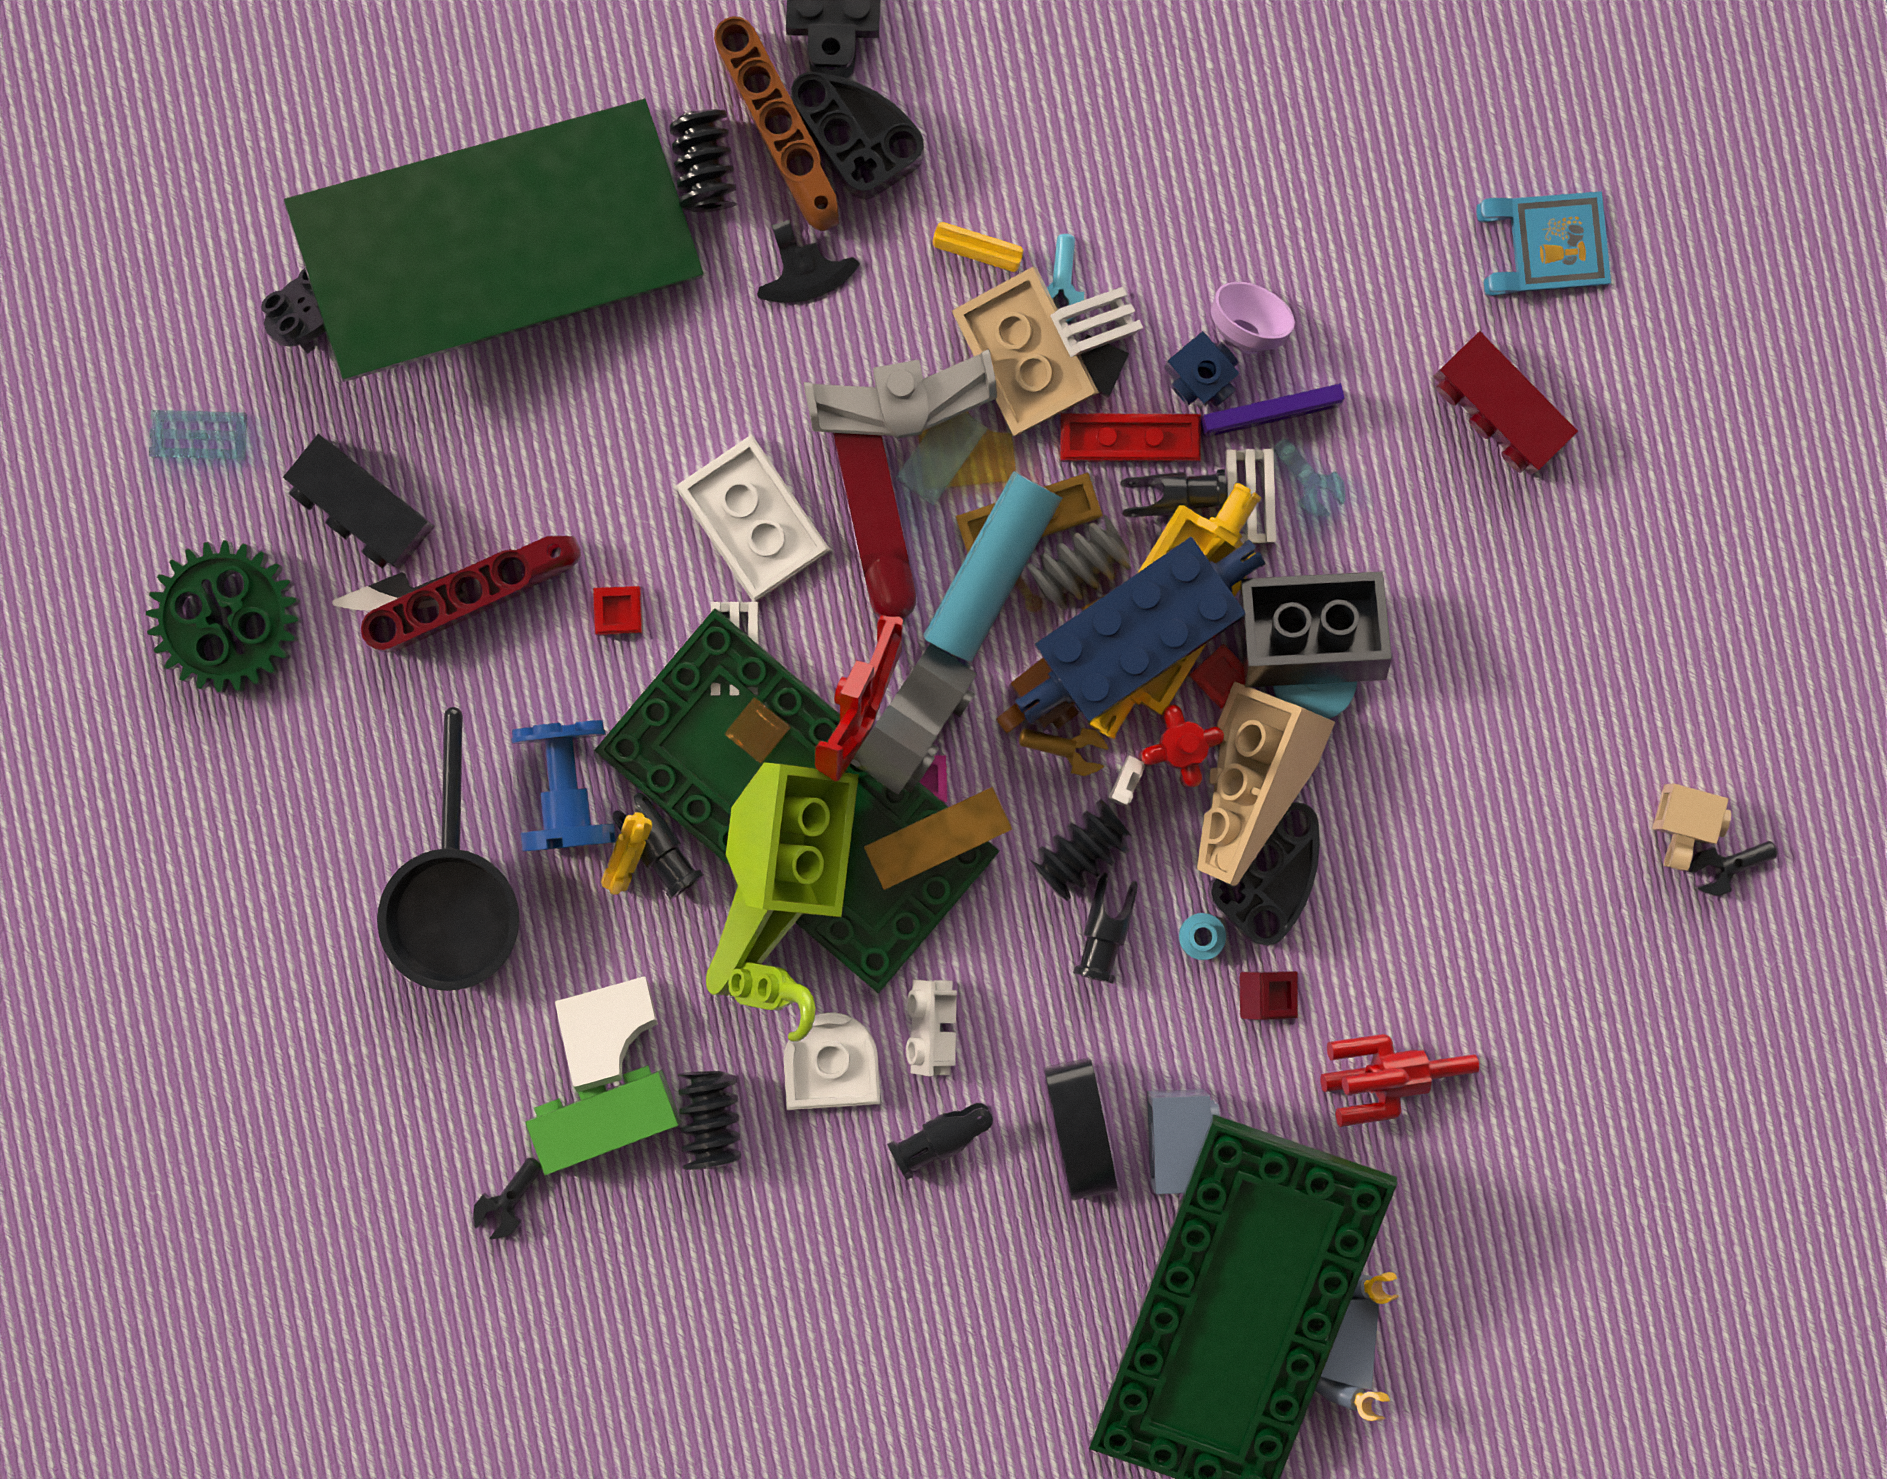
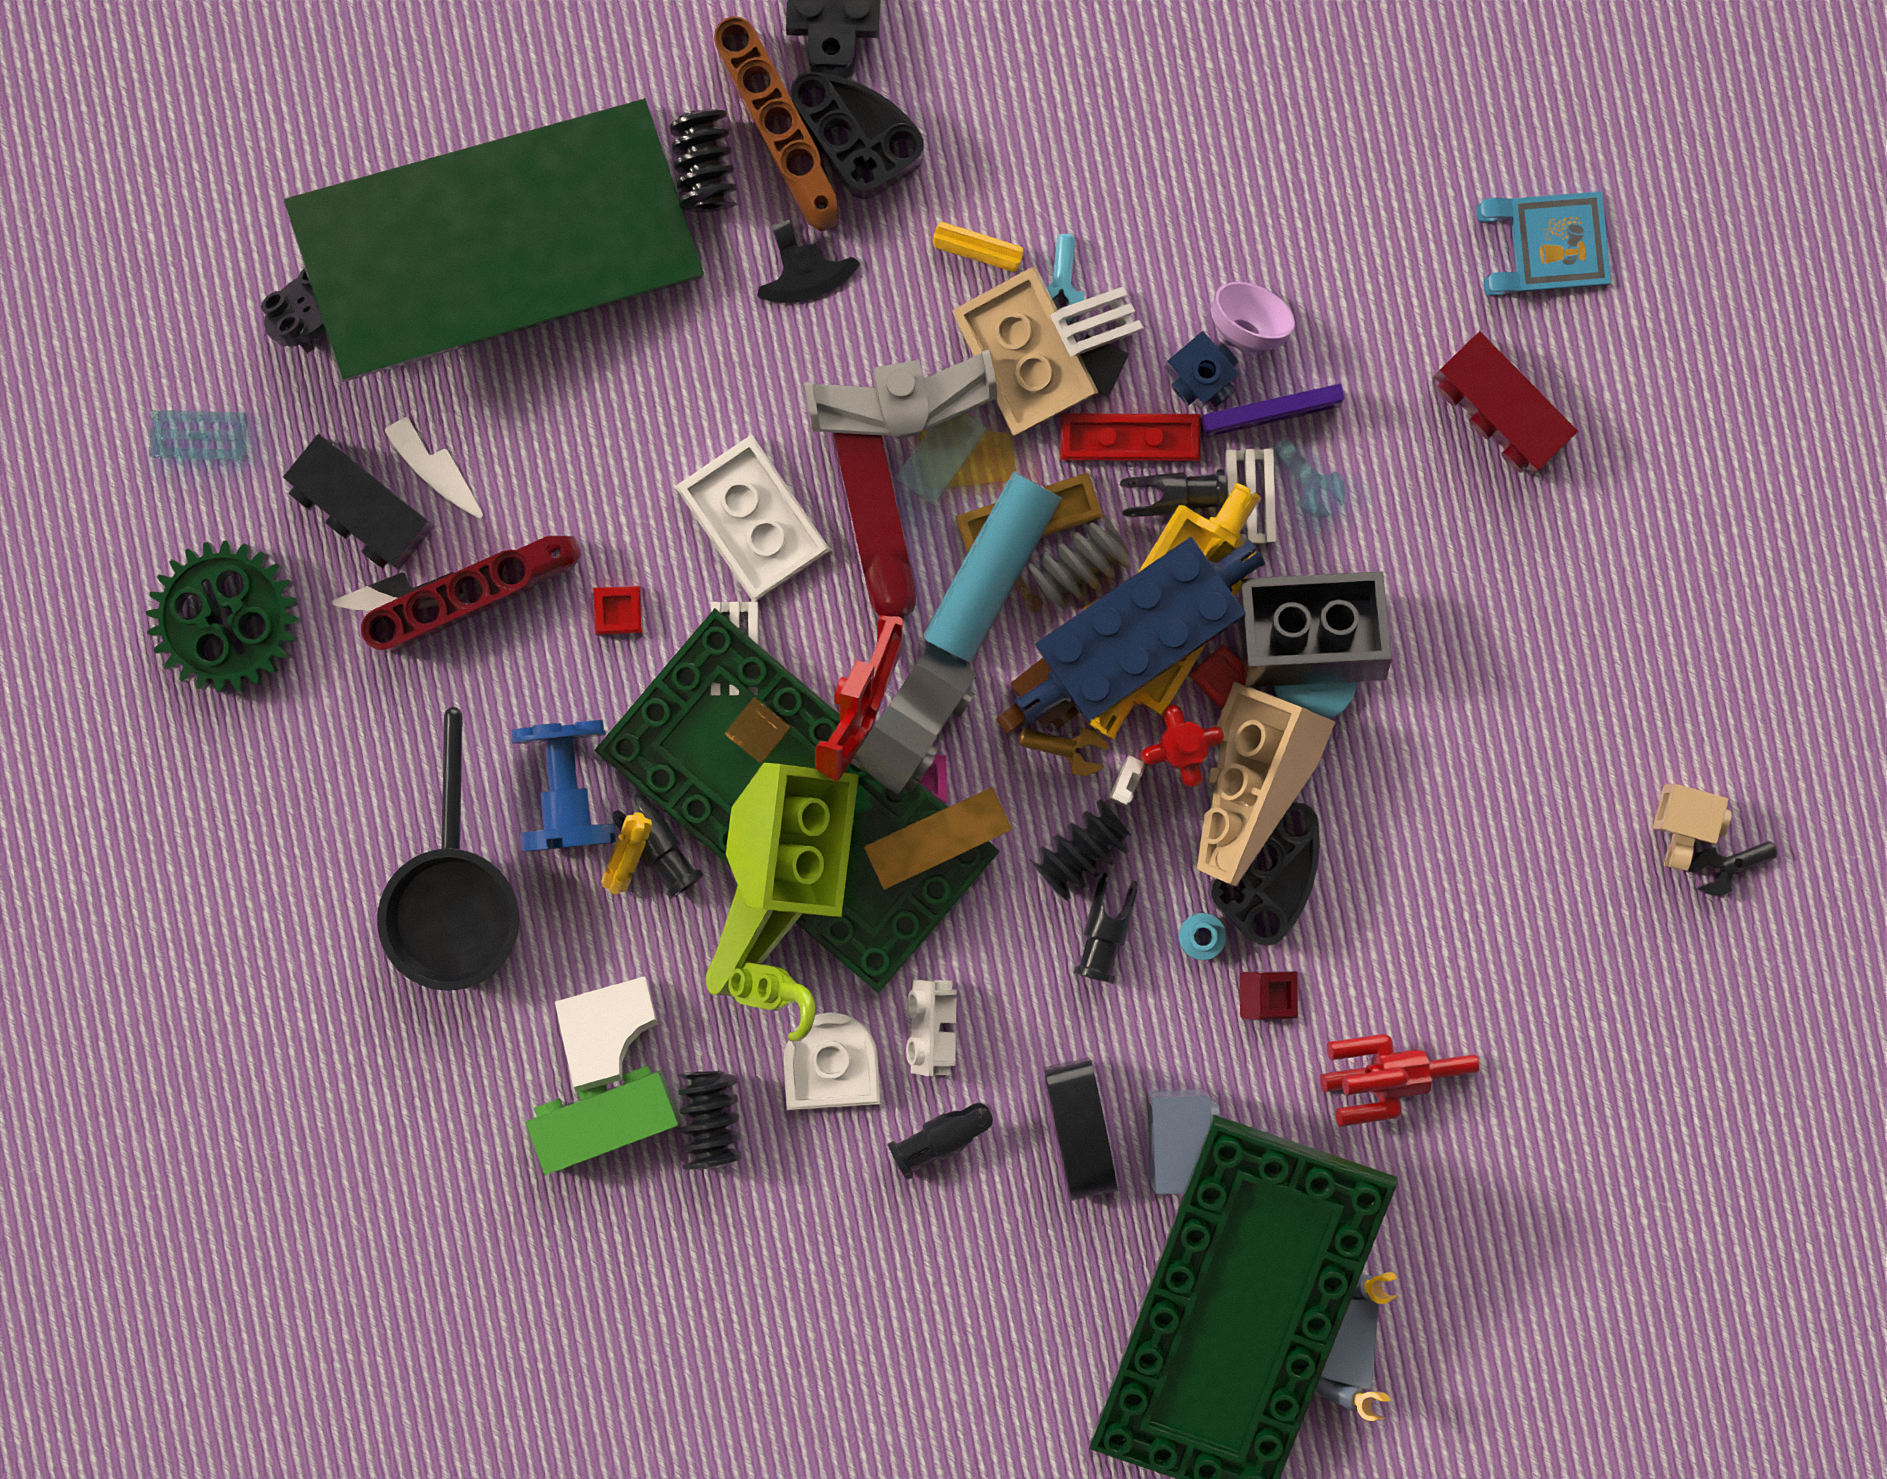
black bar [473,1157,542,1240] -> none
none -> white sticker [385,417,483,518]

